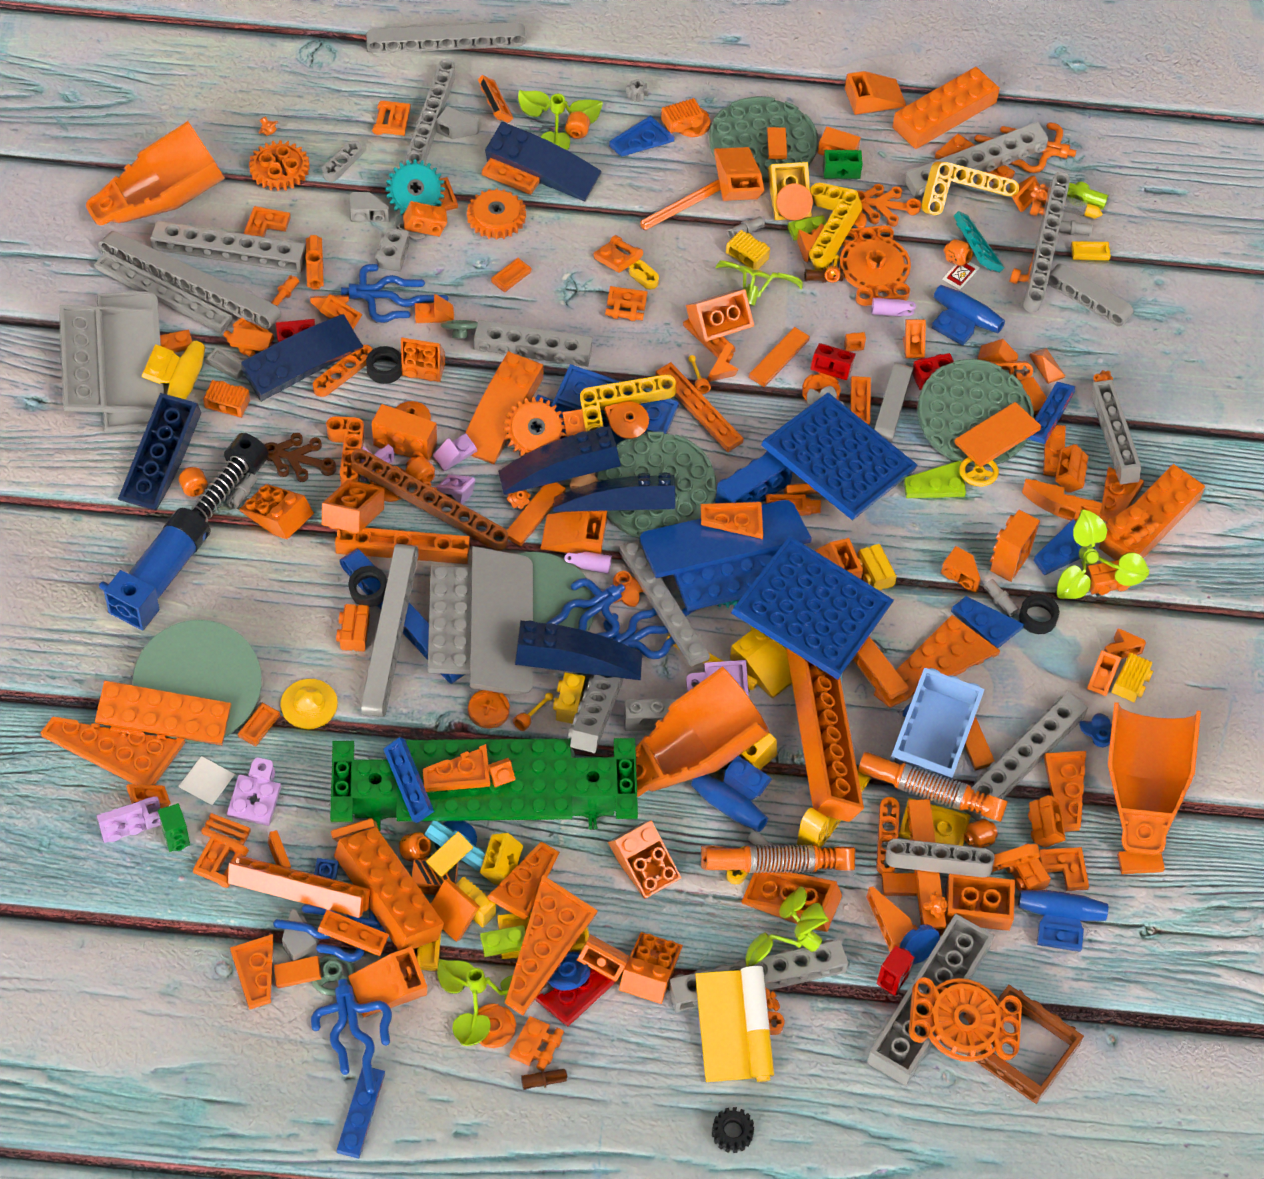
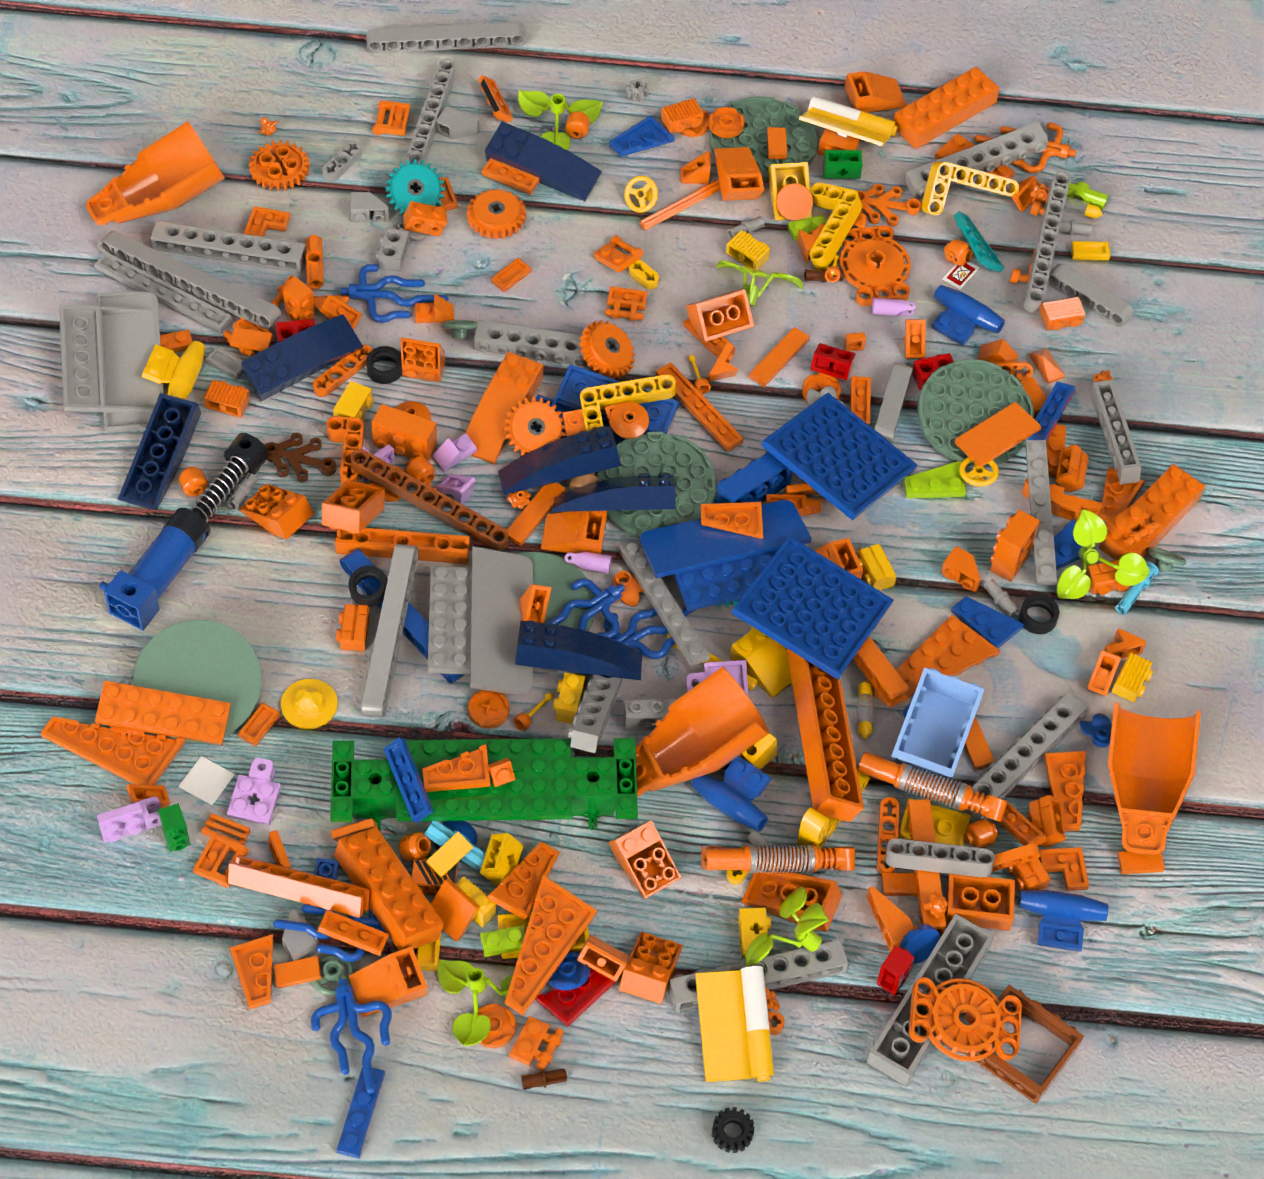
none -> orange brick [283,279,315,321]
none -> yellow brick [333,381,374,421]
none -> orange slope [520,584,552,623]
none -> orange gear [579,320,635,379]
none -> yellow piece [624,175,658,213]
none -> orange slope [680,151,710,184]
none -> orange tile [708,107,745,138]
none -> yellow brick [738,908,773,958]
none -> yellow door [799,96,898,146]
none -> piece [857,680,874,739]
none -> orange tile [997,802,1046,846]
none -> light grey plate [1025,440,1057,585]
none -> brick [1039,297,1085,331]
none -> medium azure pin [1115,561,1159,615]
none -> sand green piece [1148,547,1187,572]

